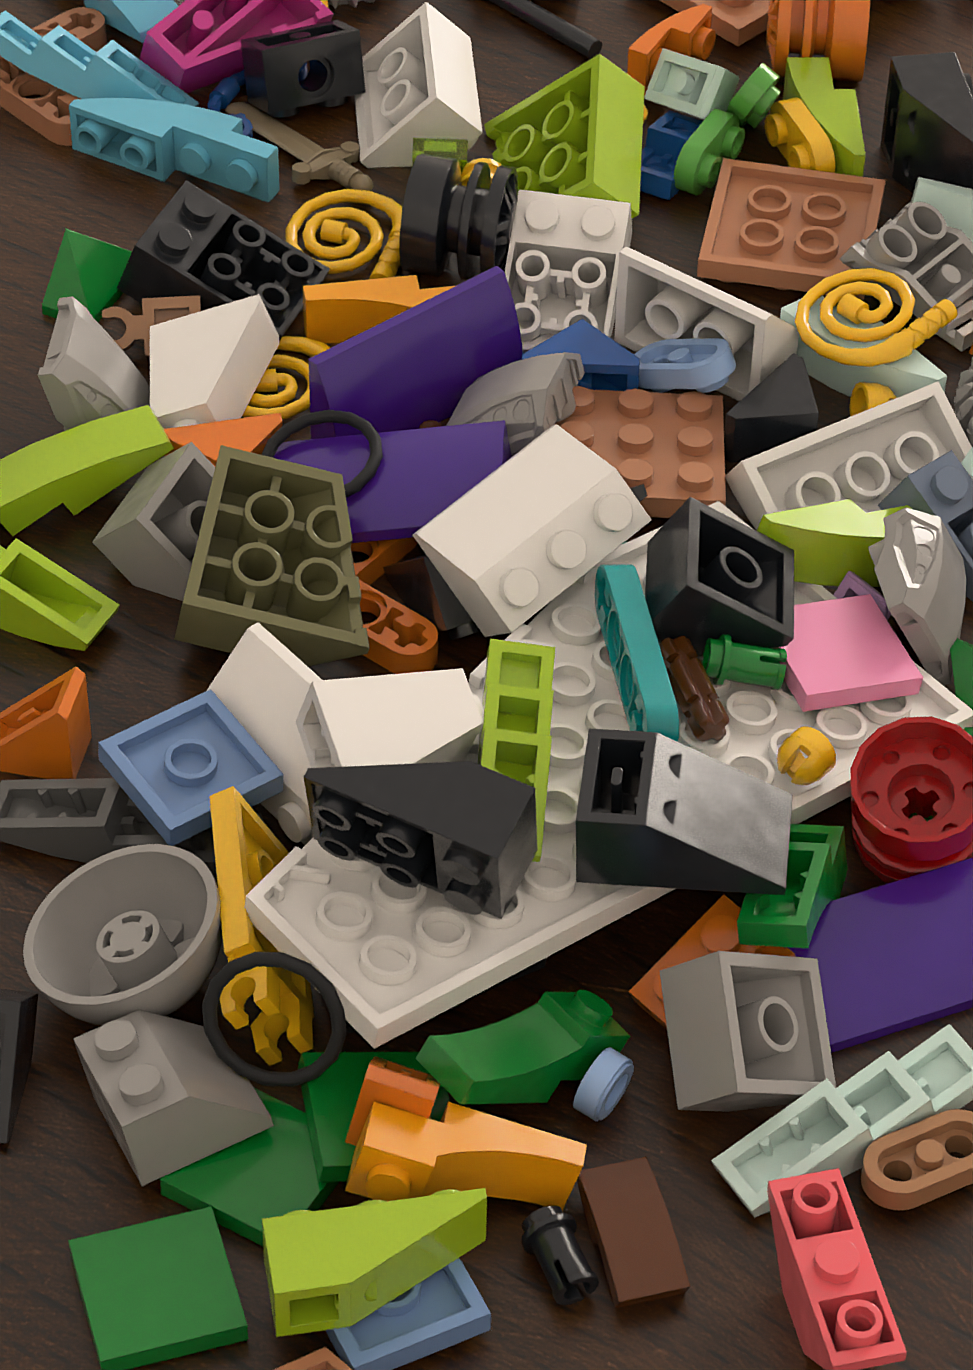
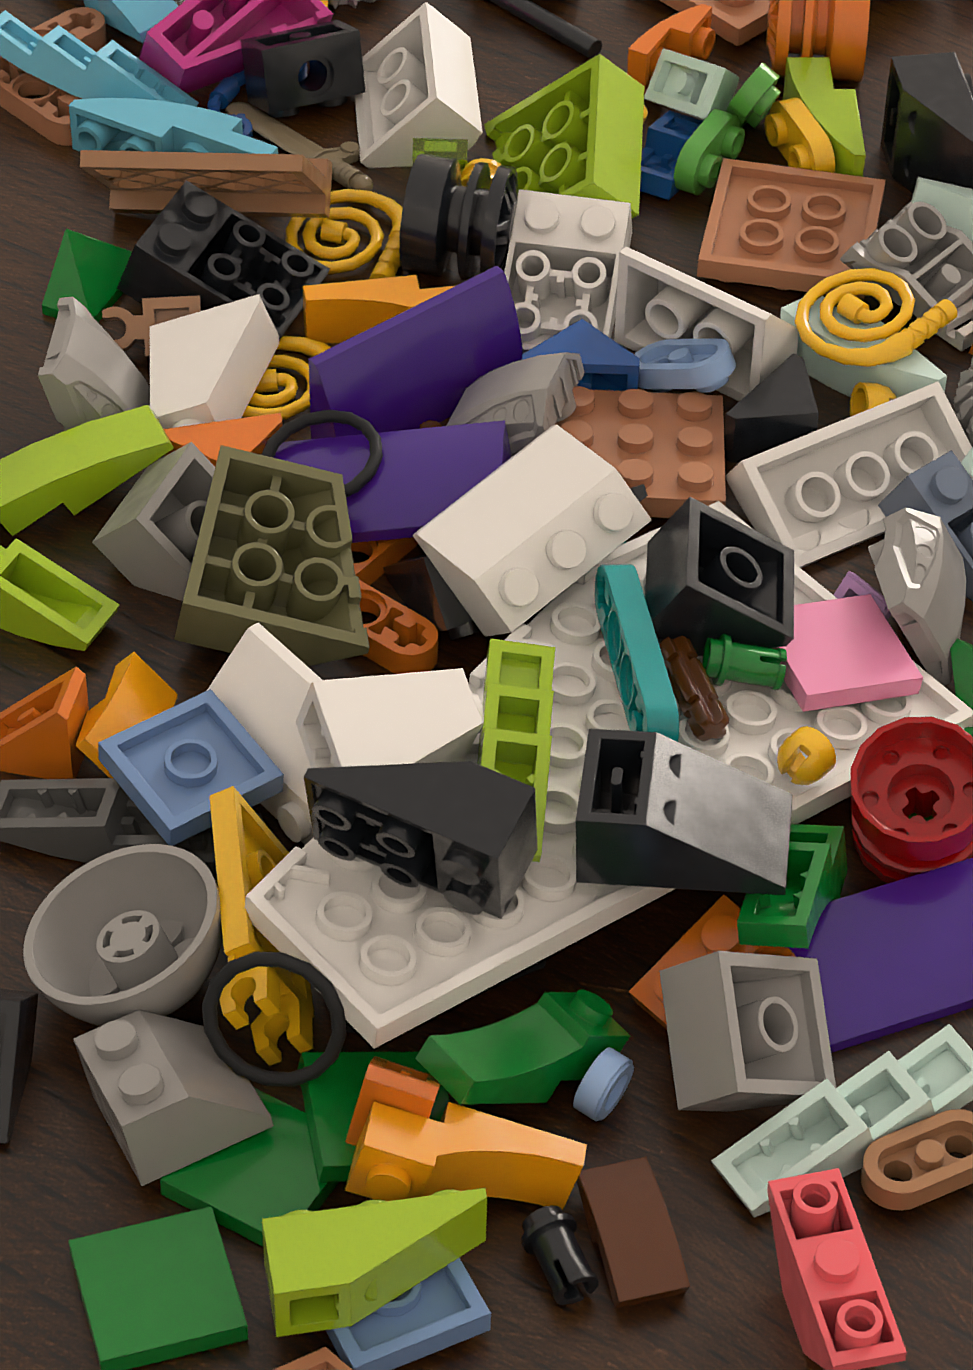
lime slope [757,499,912,587] -> none
none -> light orange slope [75,652,178,778]
none -> medium nougat fence [80,150,332,218]

